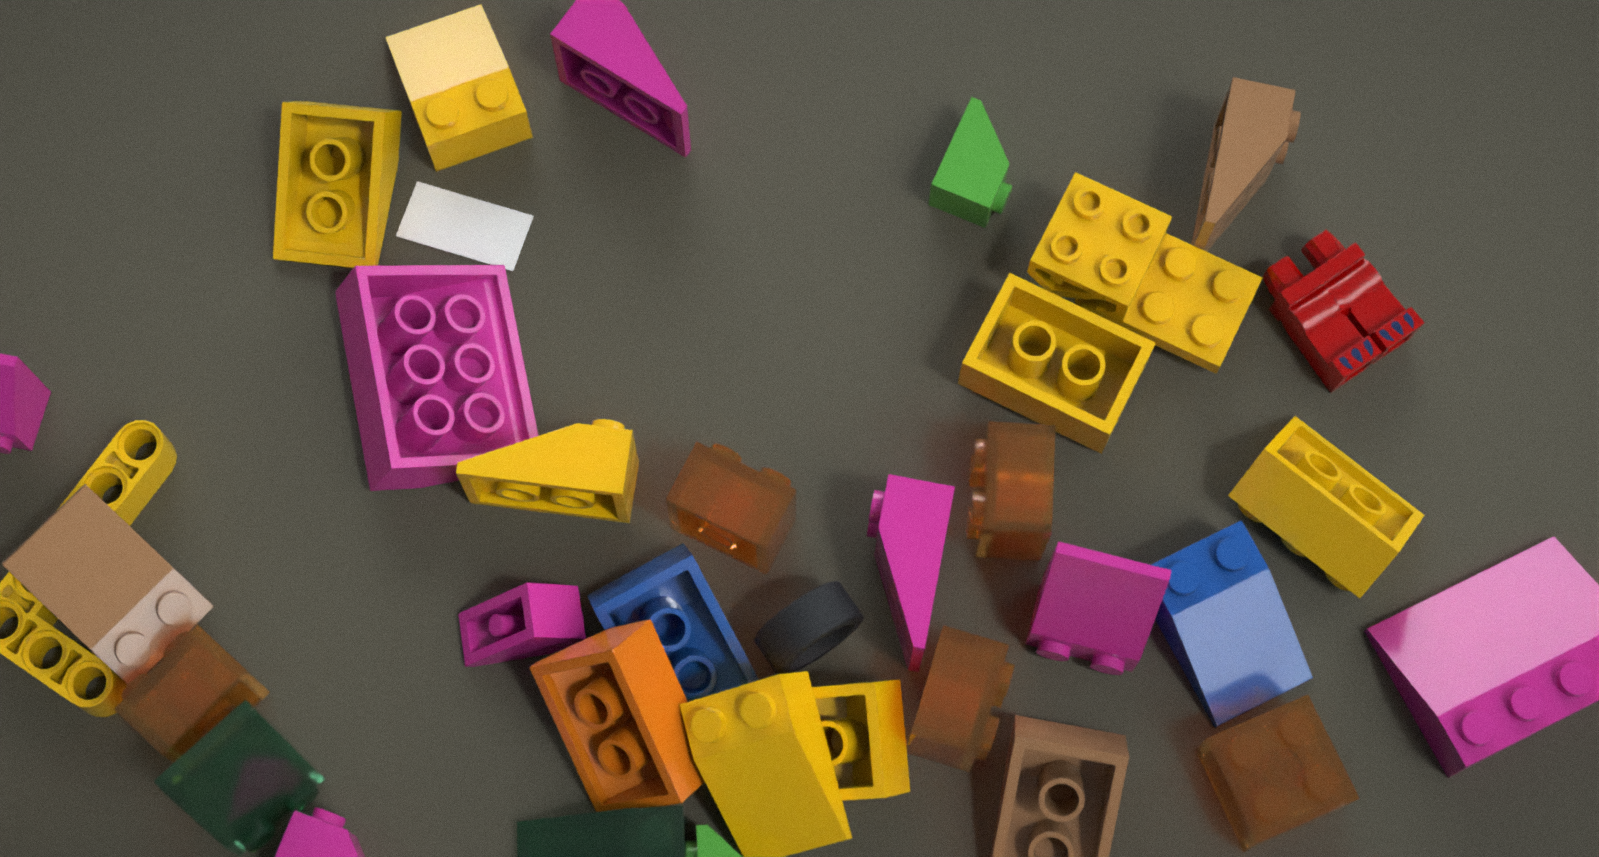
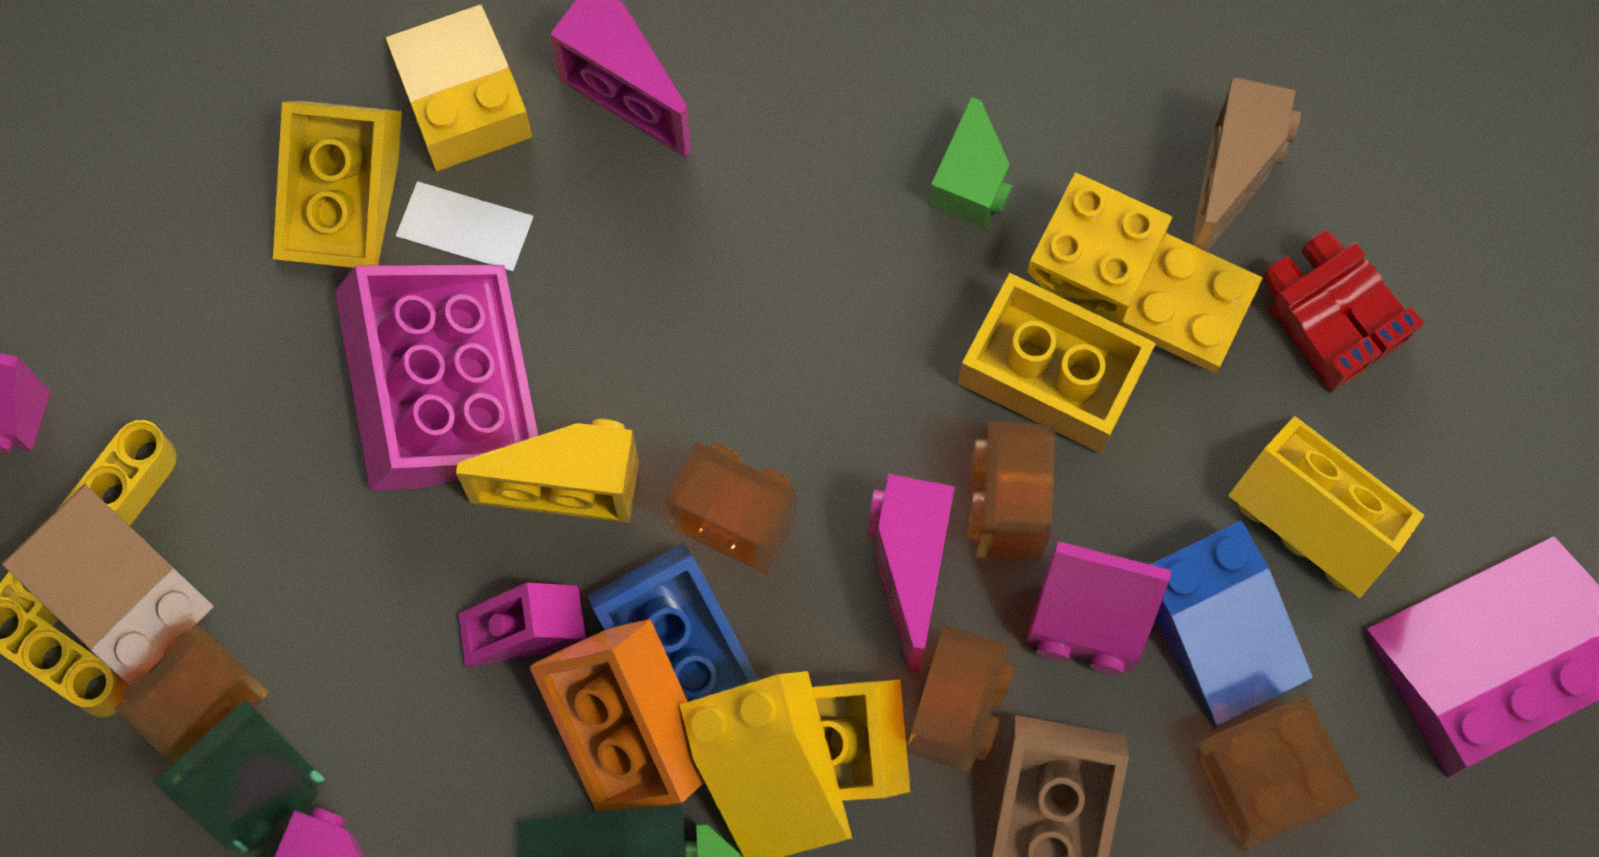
black tyre [754,581,864,675] -> none

